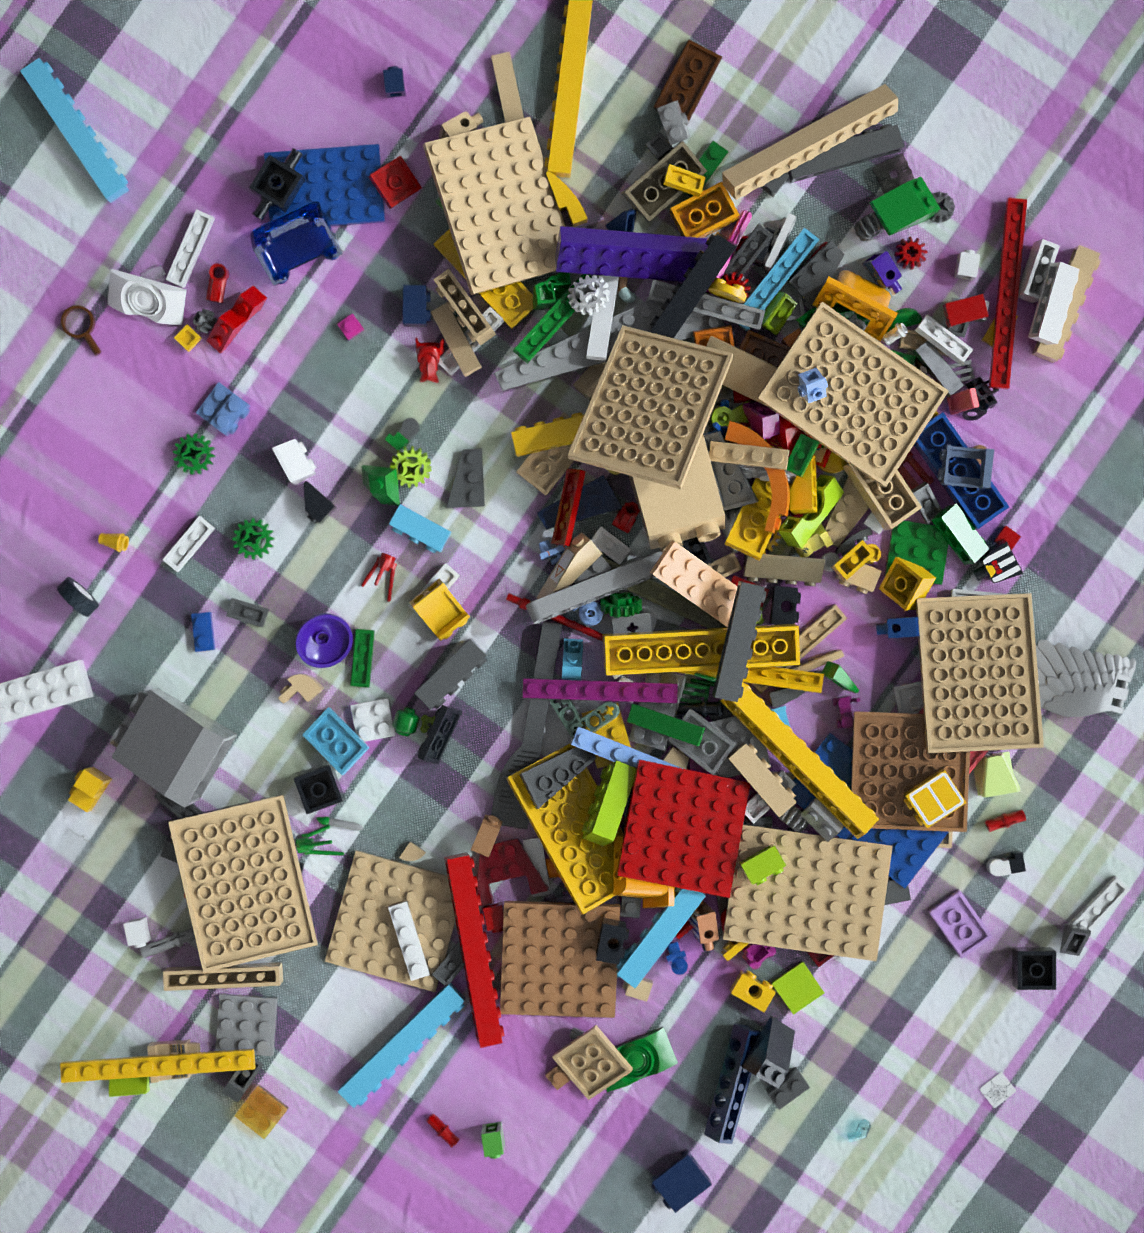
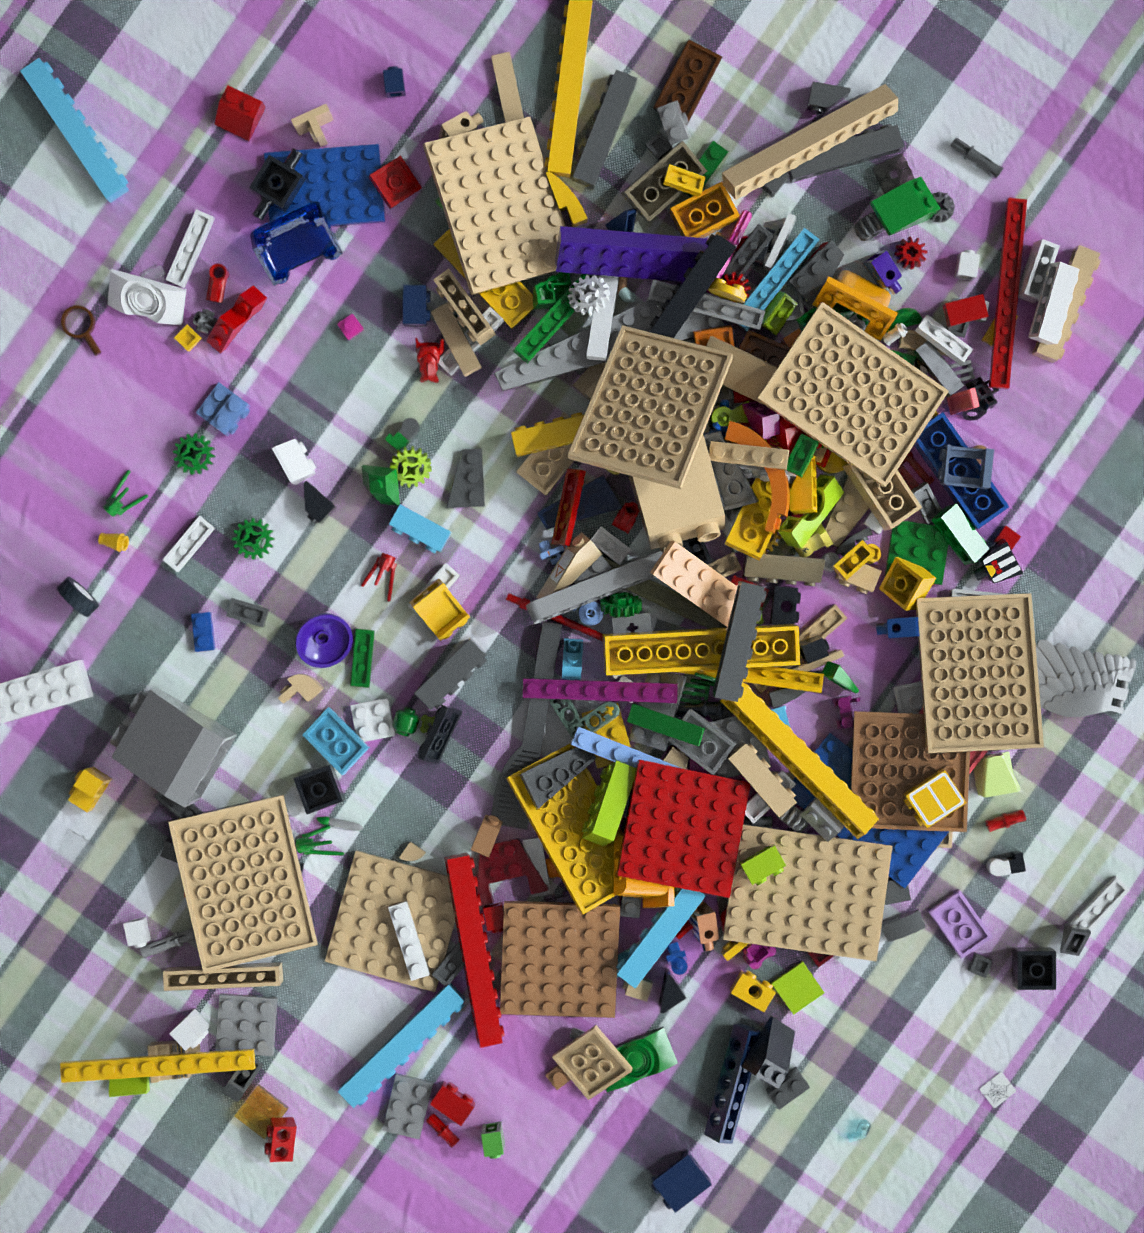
black brick [595,918,629,965] -> none
light blue brick [797,368,828,403] -> none
none -> green plant [103,470,148,517]
none -> white brick [169,1009,210,1051]
none -> red slope [214,85,266,142]
none -> red brick [264,1117,297,1162]
none -> tan bracket [291,104,334,147]
none -> light grey plate [382,1073,433,1140]
none -> red brick [430,1081,475,1126]
none -> dark grey brick [571,69,637,189]
none -> black slope [658,968,686,1014]
none -> black brick [799,635,830,664]
none -> dark grey slope [807,81,851,114]
none -> dark grey slope [882,909,926,942]
none -> dark grey axle [950,138,1003,178]
none -> dark grey tile [967,952,993,978]

